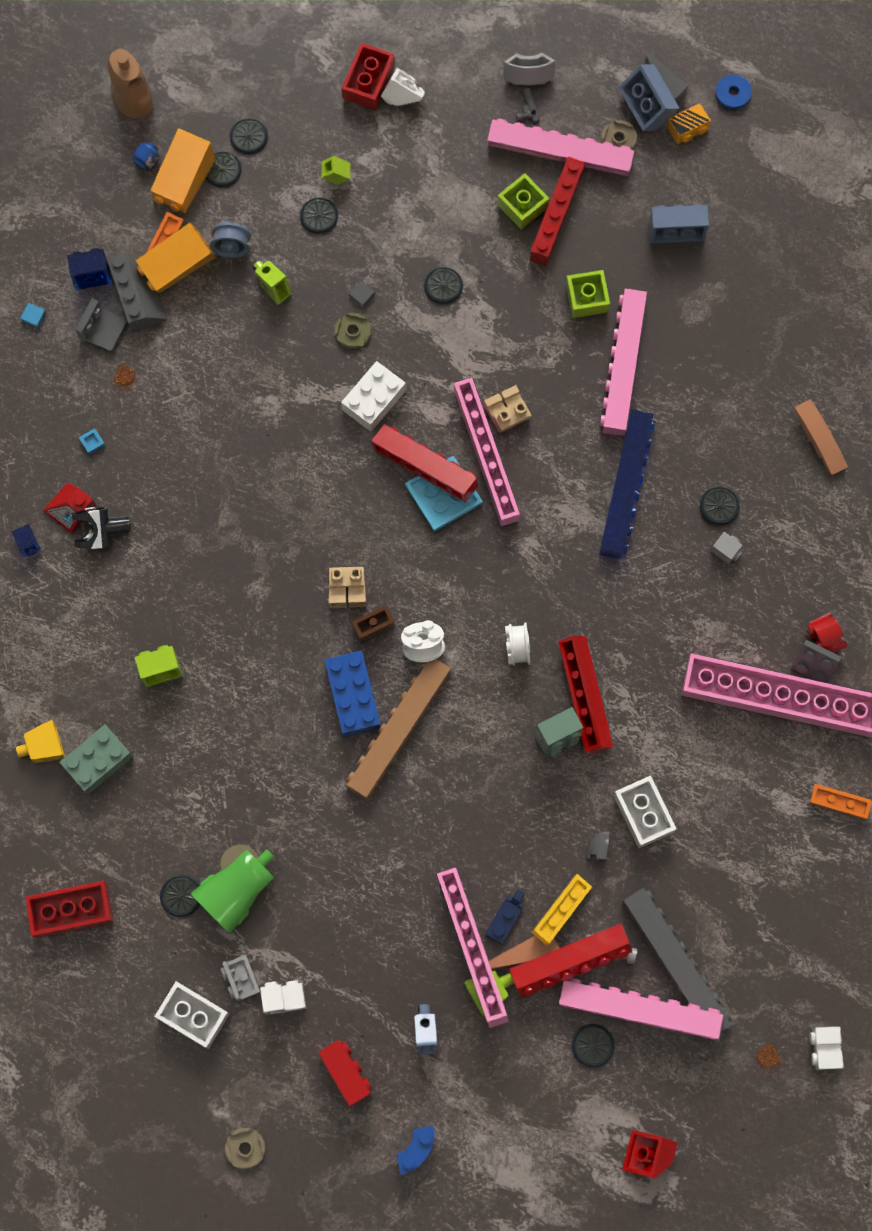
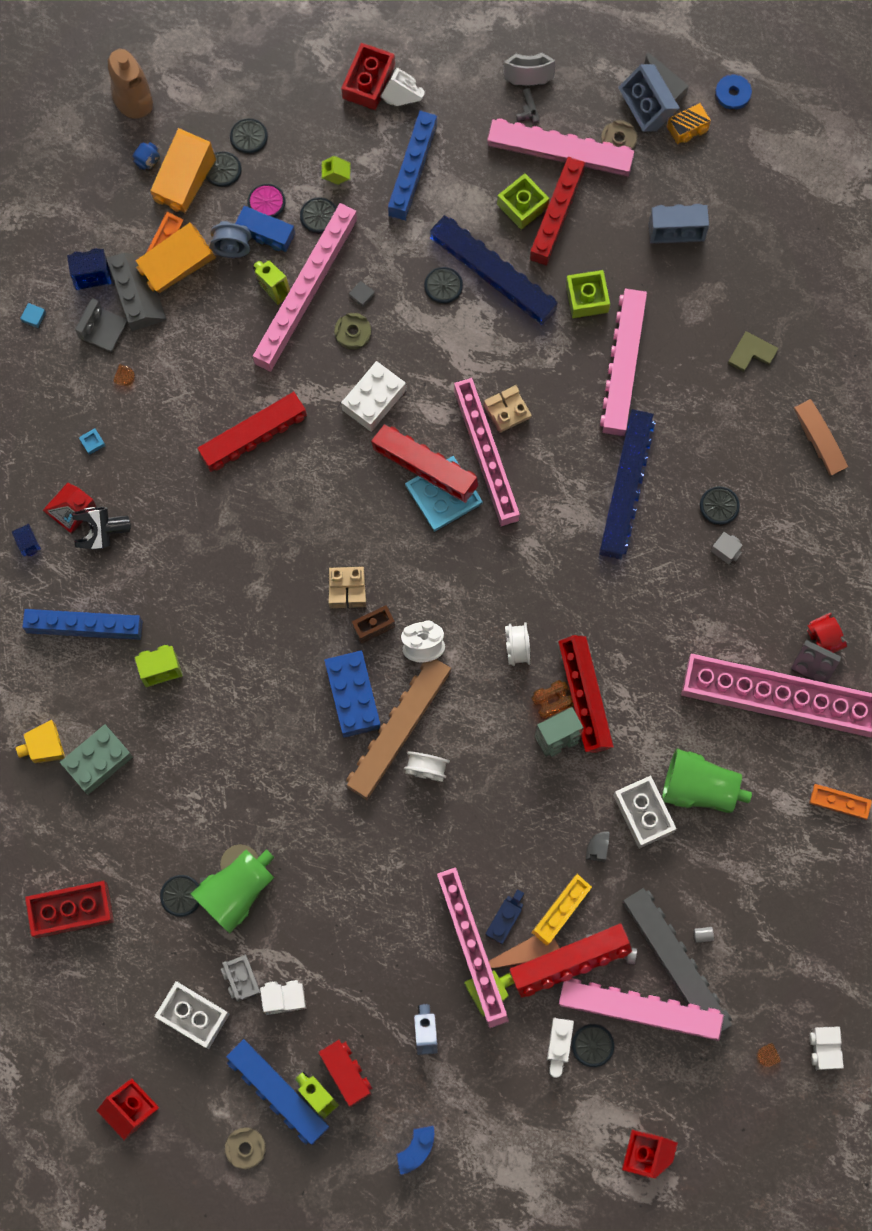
none -> blue brick [22,609,143,640]
none -> red slope [96,1078,159,1140]
none -> red brick [197,392,307,472]
none -> blue brick [226,1039,330,1145]
none -> blue brick [235,206,295,252]
none -> dark pink wheel [247,184,286,218]
none -> bright pink brick [253,203,357,372]
none -> lime torso [295,1072,339,1119]
none -> blue brick [388,111,437,221]
none -> white wheel [404,751,450,782]
none -> clear blue brick [430,215,558,326]
none -> clear orange brick [531,680,574,719]
none -> white brick [547,1018,574,1078]
none -> bright green torso [662,748,752,813]
none -> light grey hinge [694,927,714,943]
none -> olive tile [728,331,779,372]

